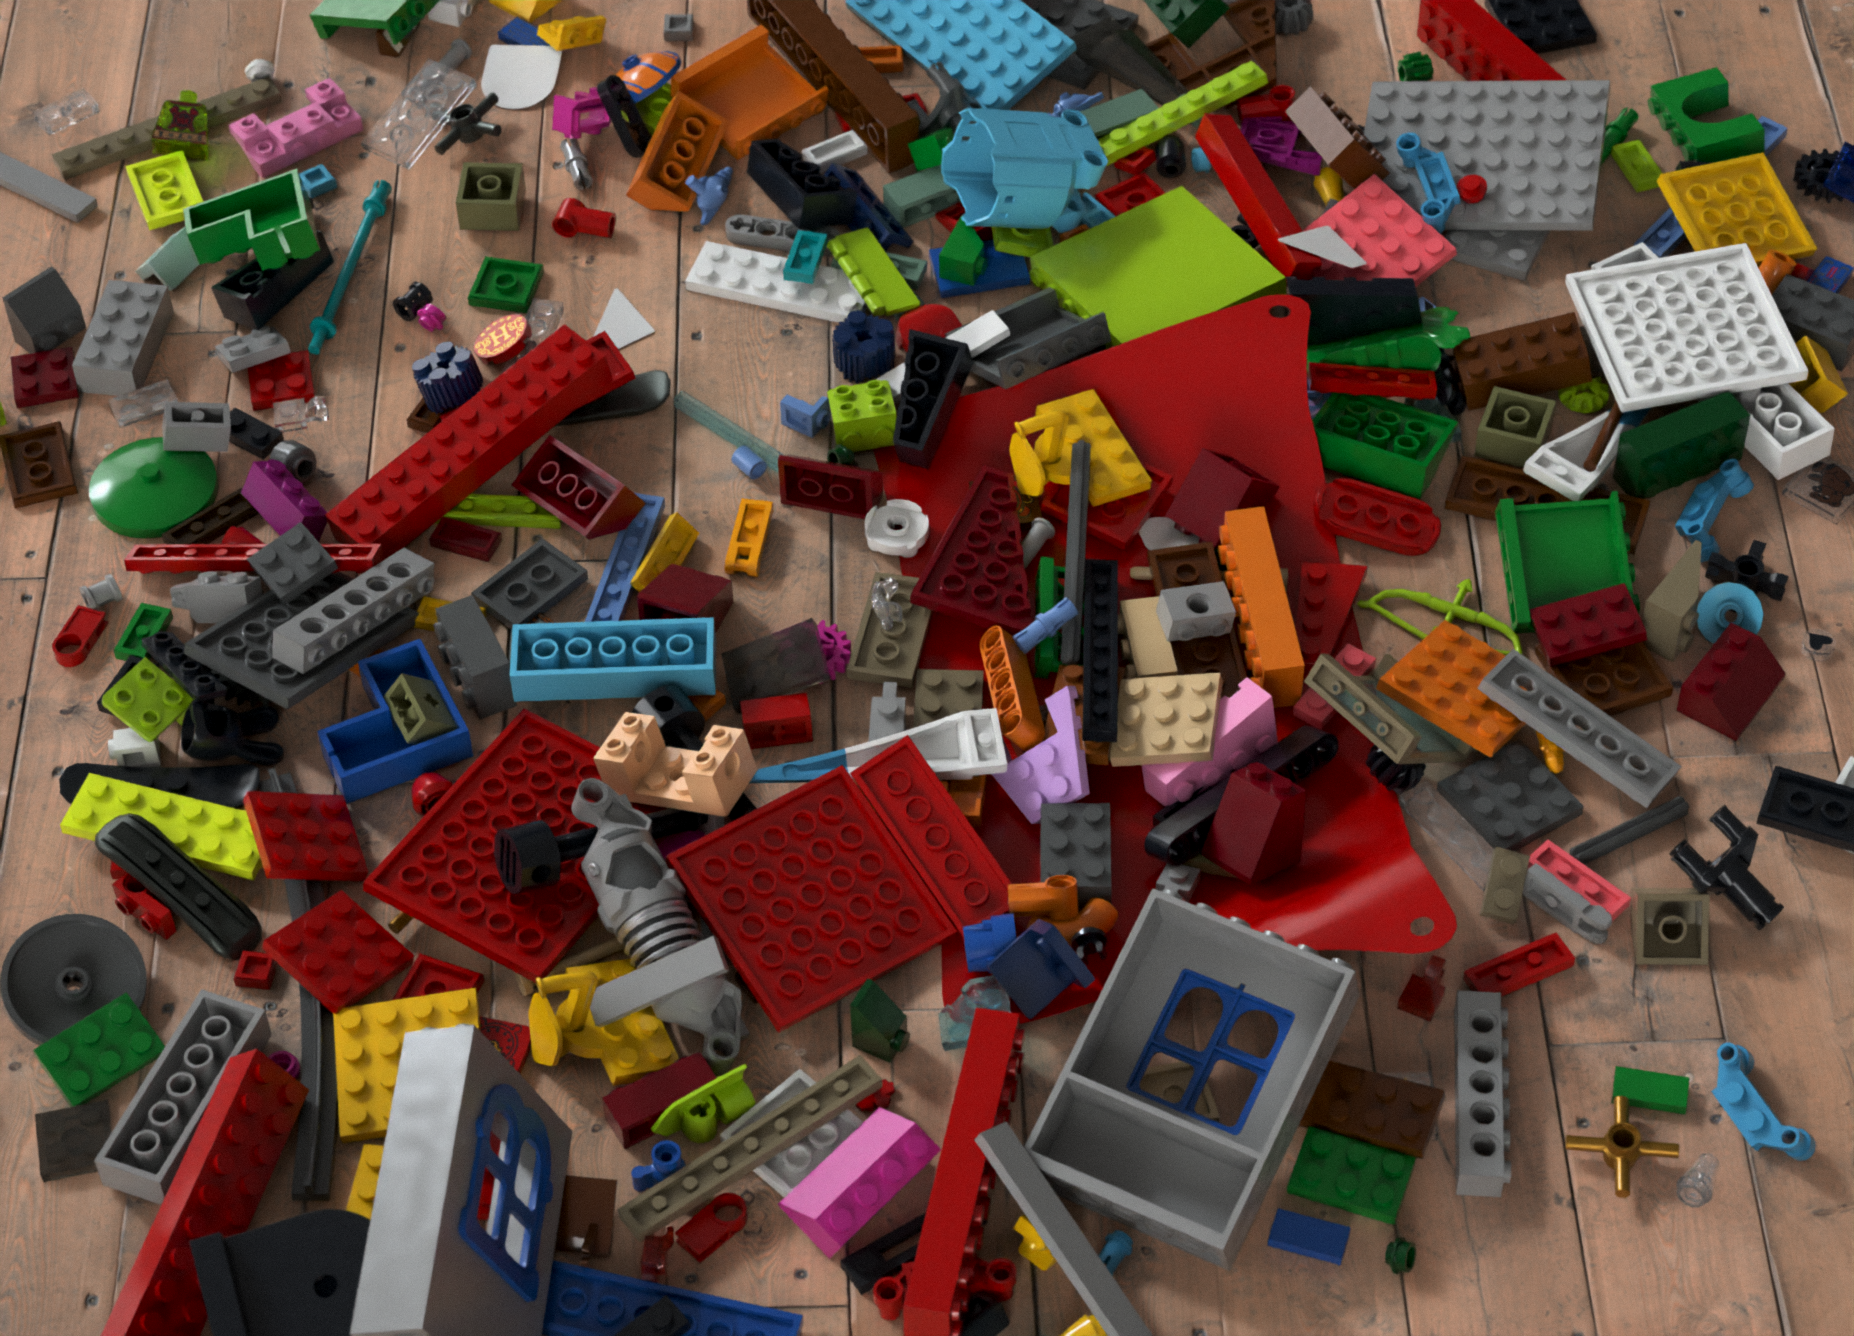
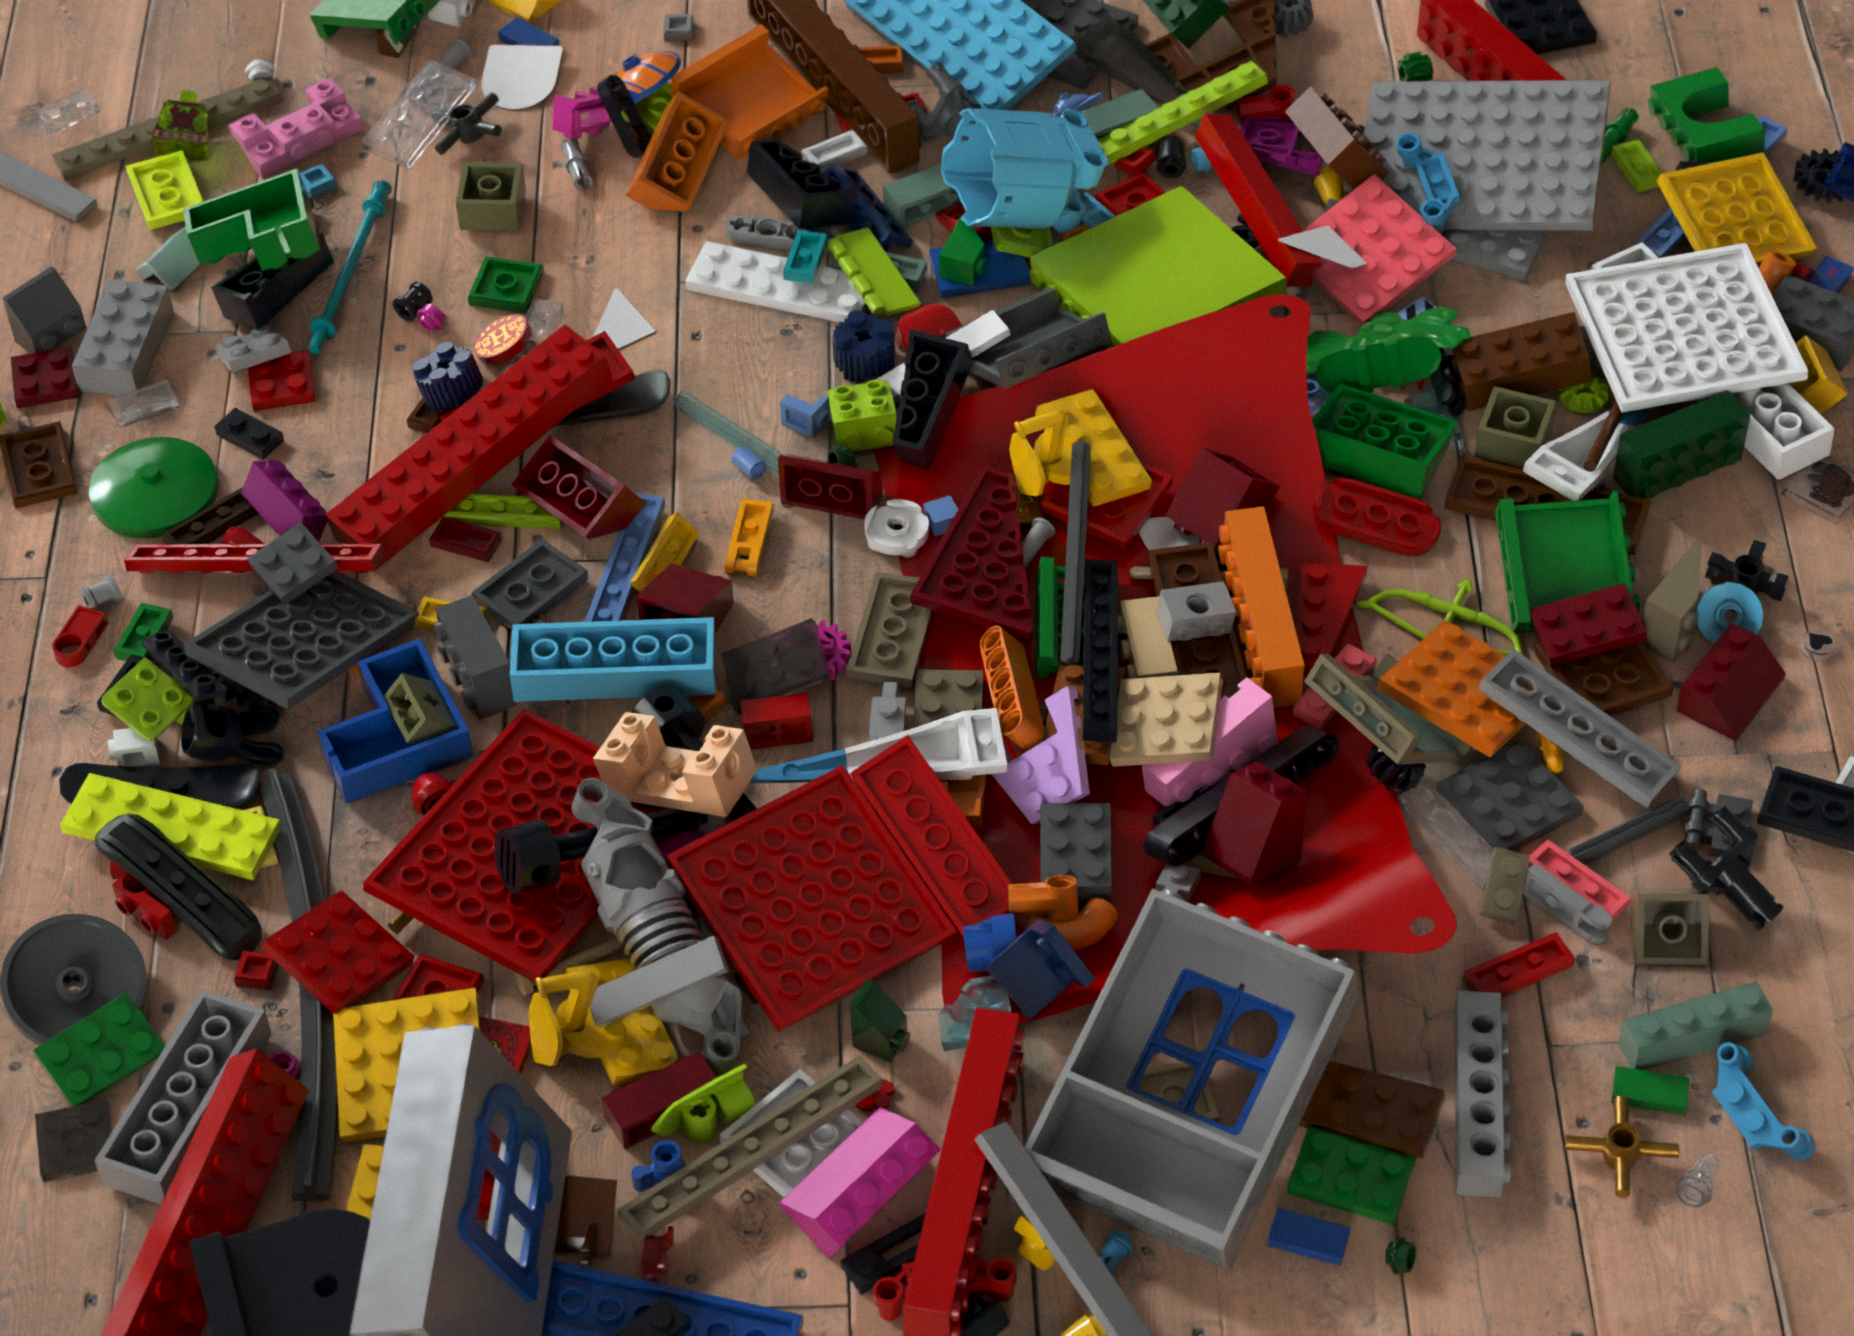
light grey brick [162,402,231,452] -> none
light grey hinge [170,571,263,623] -> none
red plate [243,791,369,881] -> none
dark grey head [269,440,317,484] -> none
light grey brick [272,548,434,674] -> none
clear plate [273,396,329,433] -> none
yellow bracket [537,15,607,51] -> none
red piece [552,198,616,238] -> none
red piece [675,1192,748,1263] -> none
medium blue piece [685,166,733,226] -> none
clear piece [871,577,903,630] -> none
green slope [908,128,954,172] -> none
medium blue pin [1013,597,1079,654] -> none
black plate [1071,927,1107,966] -> none
black wedge [1286,276,1422,346] -> none
red plate [1307,362,1437,400] -> none
clear red plate [1397,955,1446,1022] -> none
red plate [1456,174,1487,204] -> none
dark azure plate [1675,459,1754,562] -> none
none -> medium blue piece [923,495,958,536]
none -> sand green brick [1619,981,1773,1070]
none -> dark grey plate [1684,789,1753,857]

